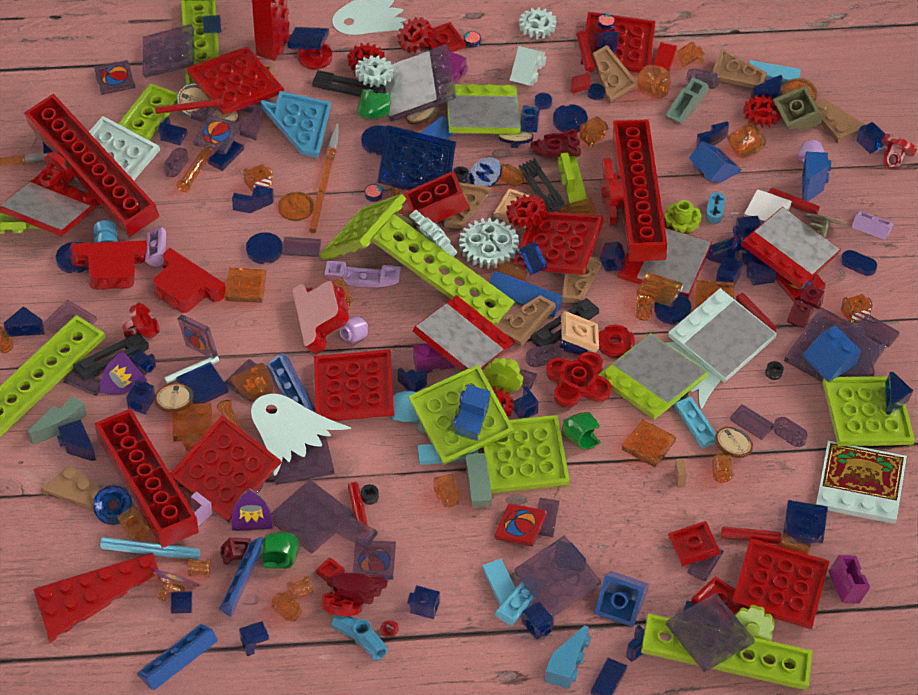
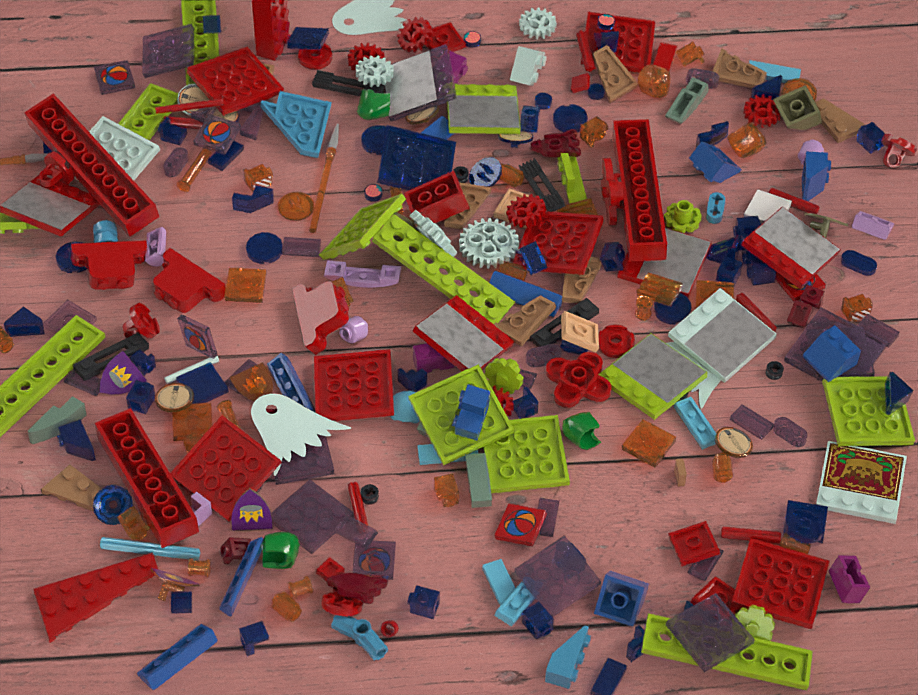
none -> red axle [163,116,208,130]

